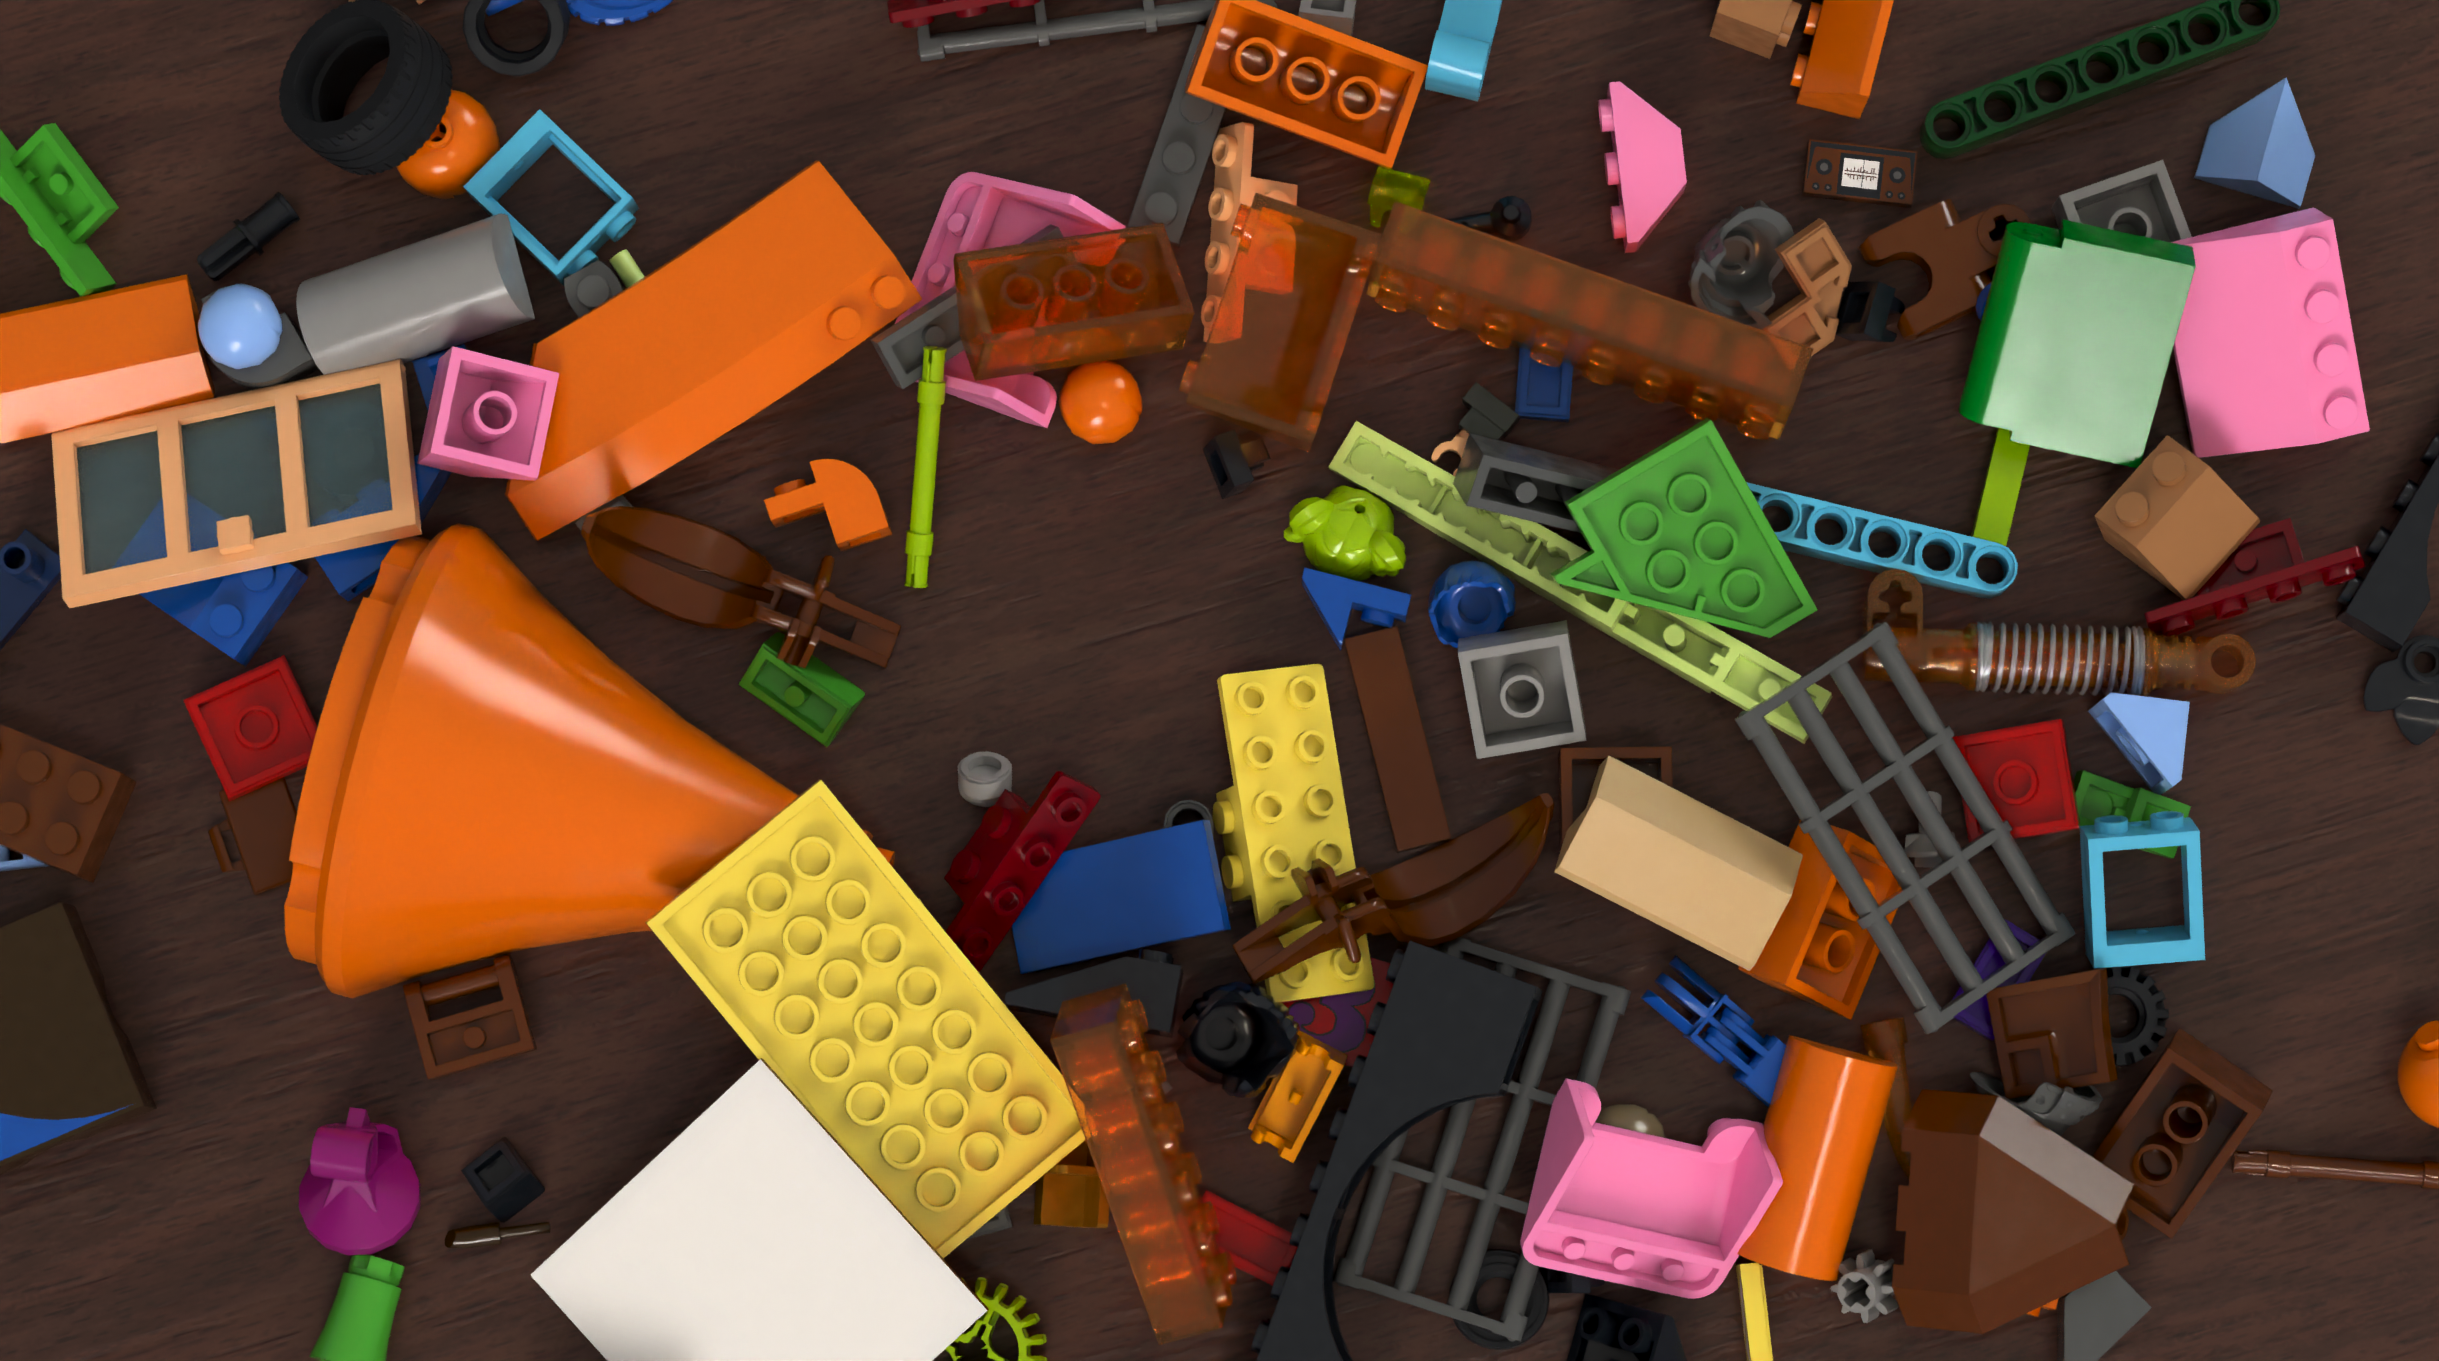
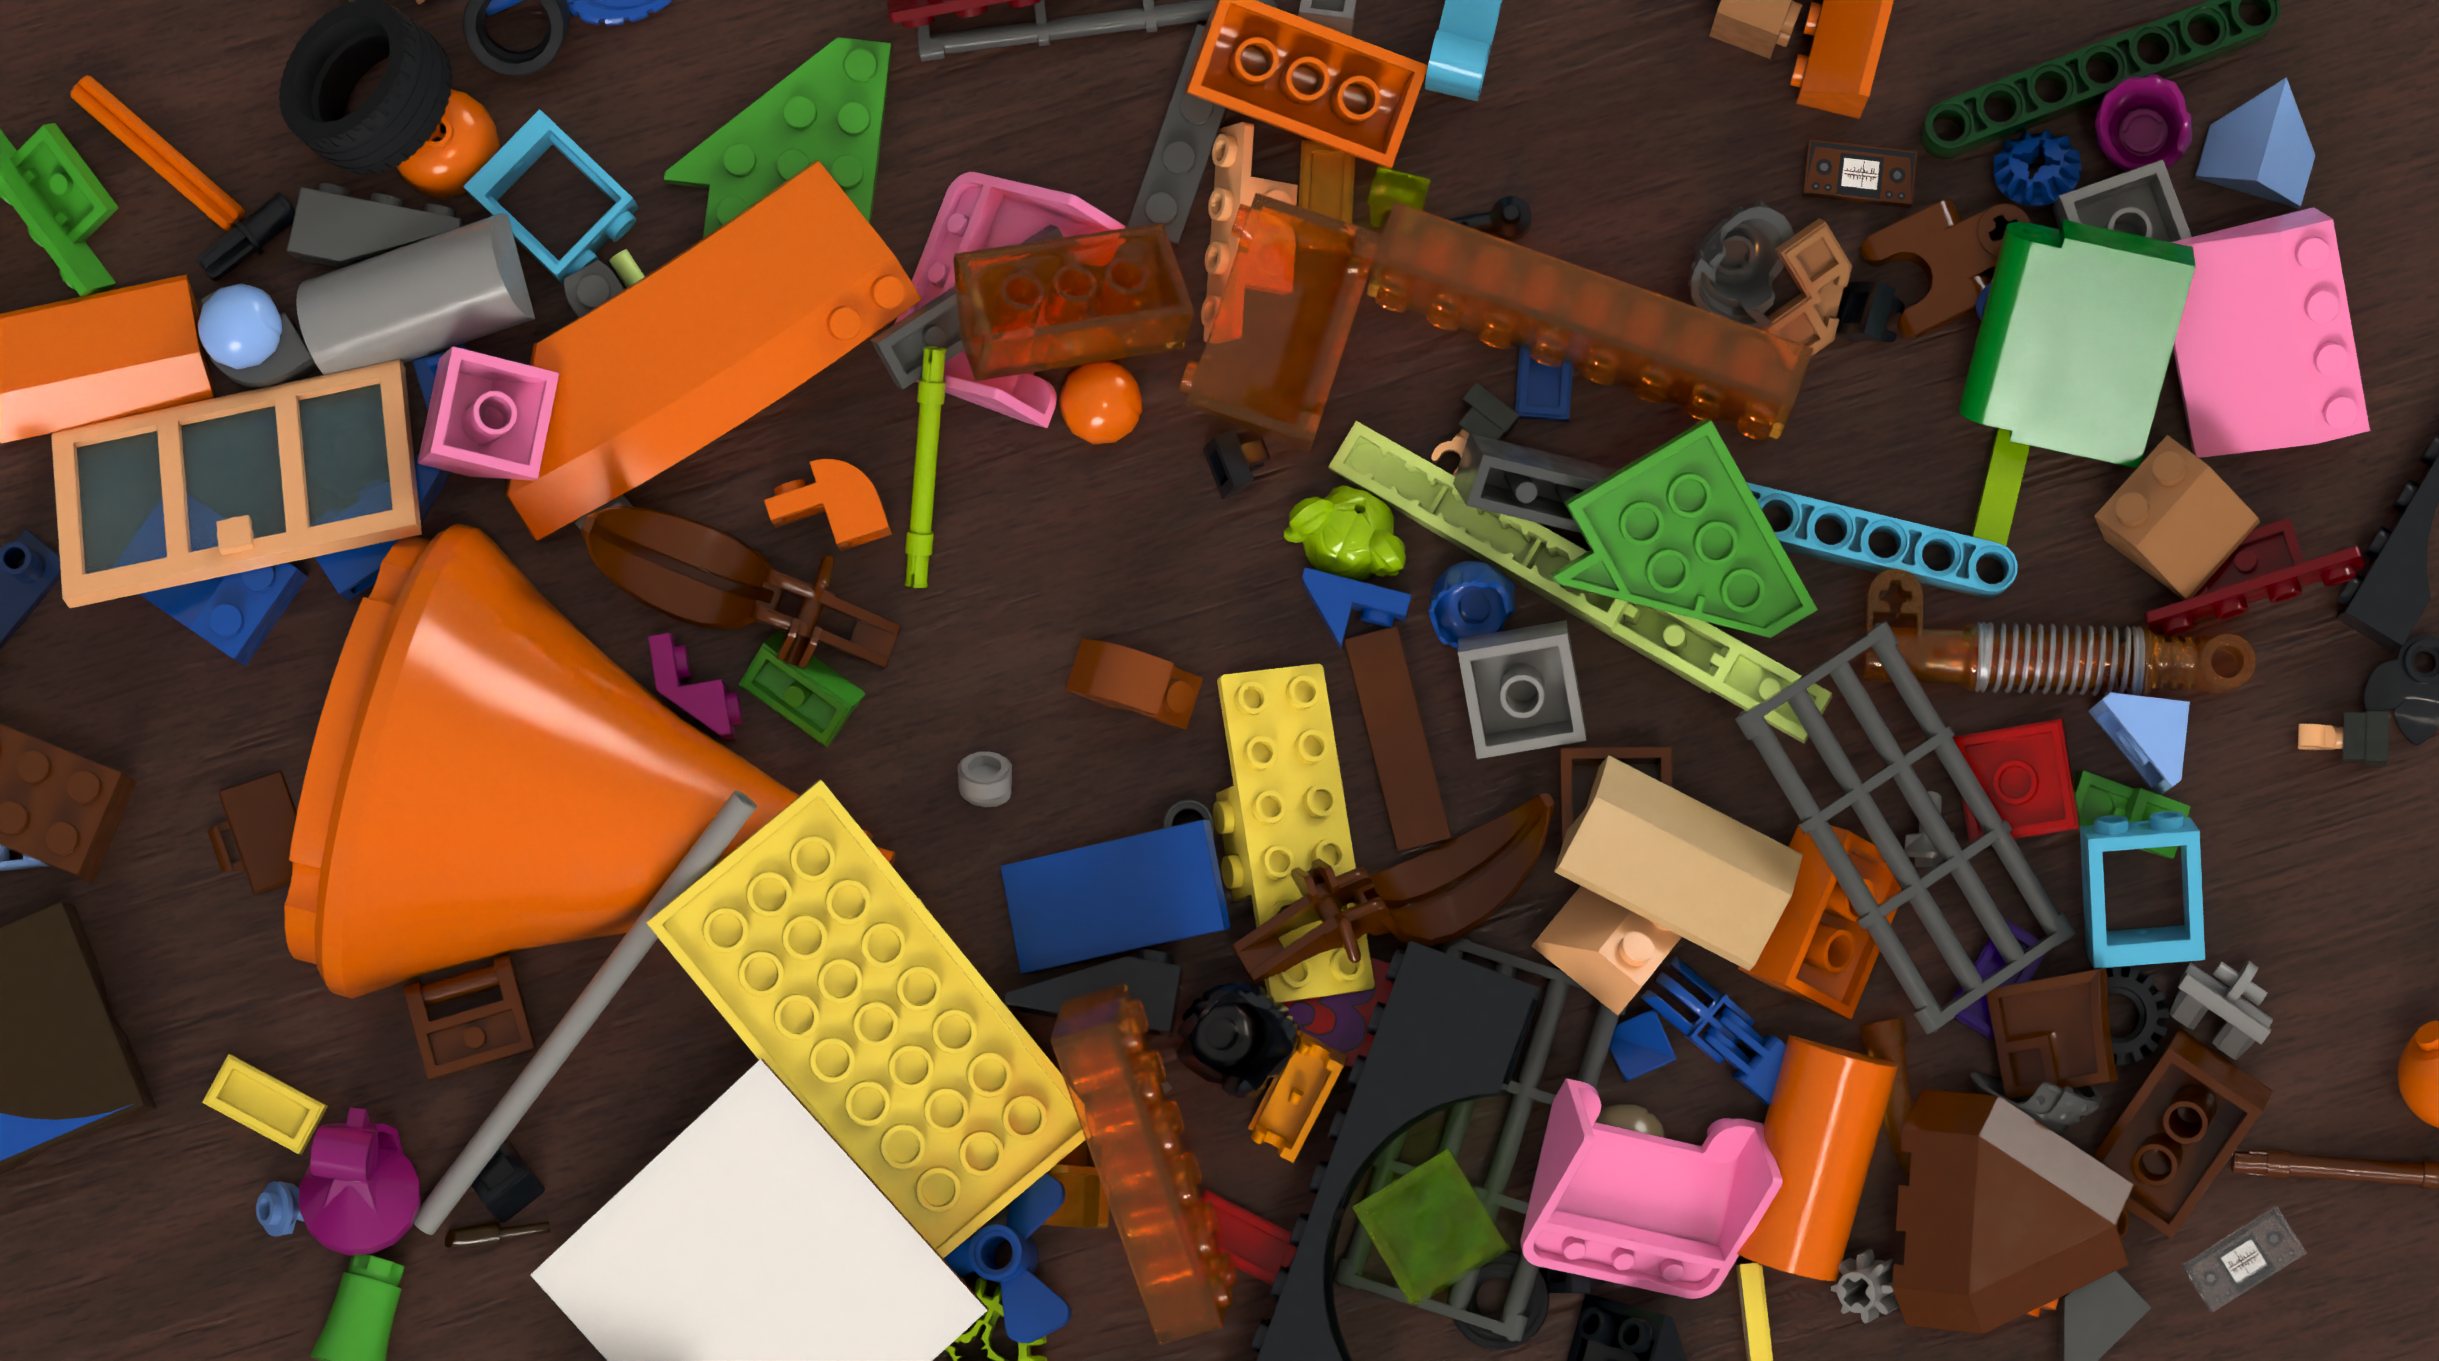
red tile [183,655,318,802] -> none
dark red bracket [944,771,1101,972] -> none
bright pink slope [1598,81,1687,253] -> none
none -> orange axle [70,75,245,232]
none -> light yellow tile [202,1054,328,1155]
none -> medium blue plate [256,1181,304,1237]
none -> dark grey slope [287,183,465,269]
none -> light grey piece [414,790,757,1235]
none -> magenta slope [648,633,743,741]
none -> bright green wing [664,37,893,238]
none -> blue piece [944,1173,1072,1343]
none -> dark orange brick [1065,638,1203,730]
none -> pearl gold tile [1296,140,1355,253]
none -> clear neon green brick [1352,1149,1511,1307]
none -> light nougat slope [1532,886,1682,1016]
none -> blue slope [1609,1009,1677,1083]
none -> blue gear [1993,128,2081,206]
none -> magenta hair [2095,74,2192,172]
none -> light grey hips [2169,961,2273,1060]
none -> clear tile [2181,1206,2307,1312]
none -> pearl dark grey piece [2298,711,2389,767]

